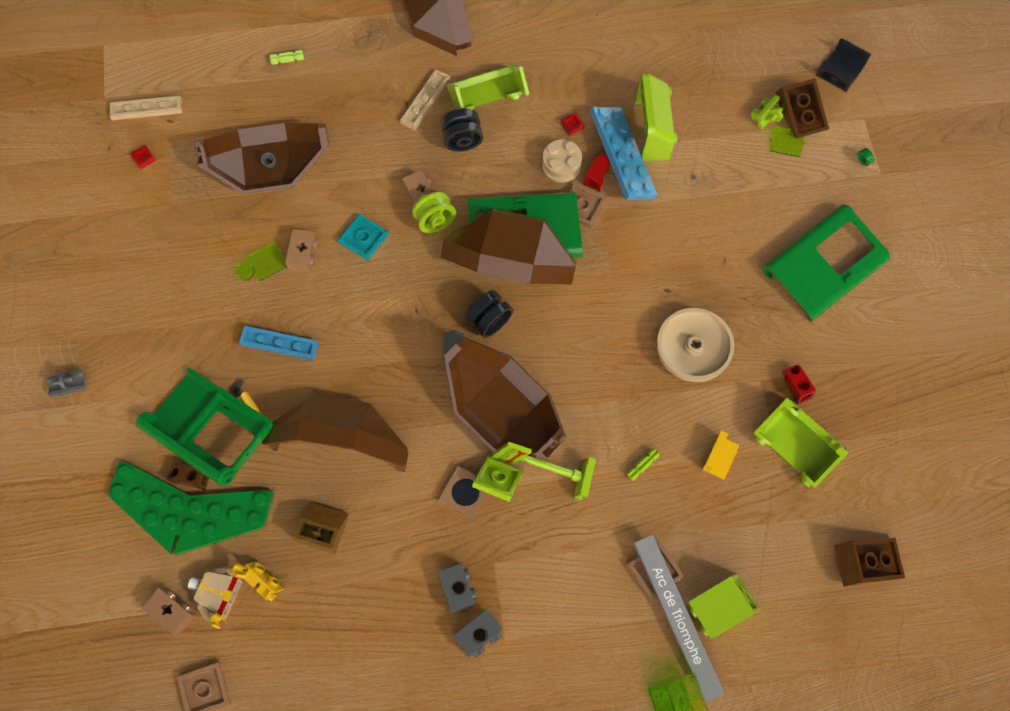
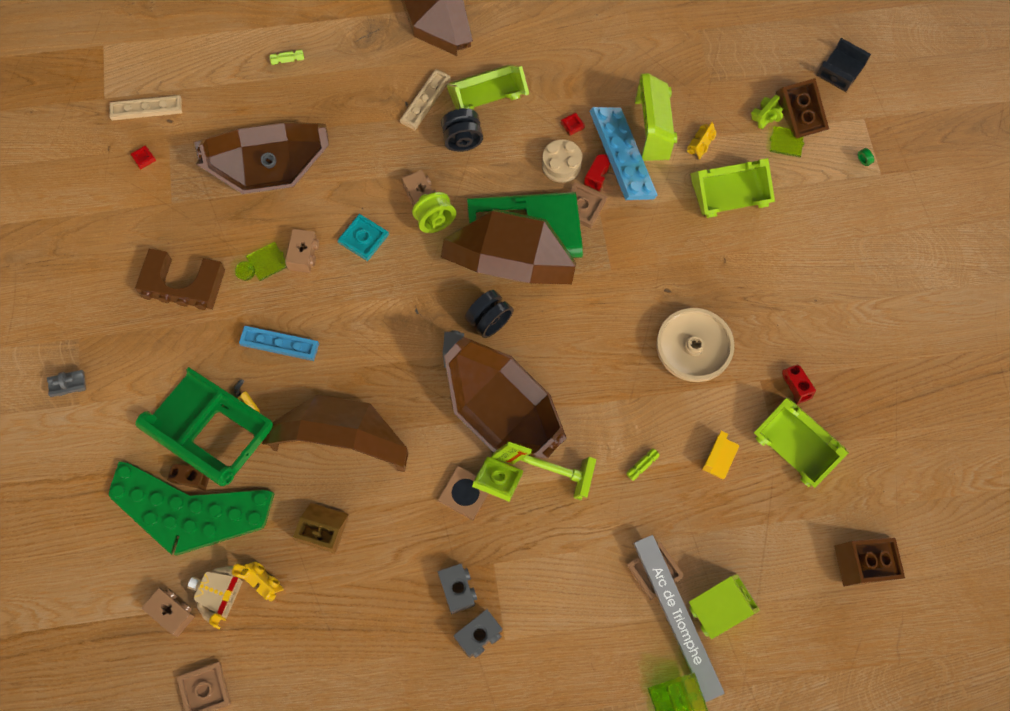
green piece [762,204,890,323] -> none
none -> reddish brown arch [135,248,225,310]
none -> yellow hinge [687,122,716,160]
none -> lime windscreen [690,158,775,218]

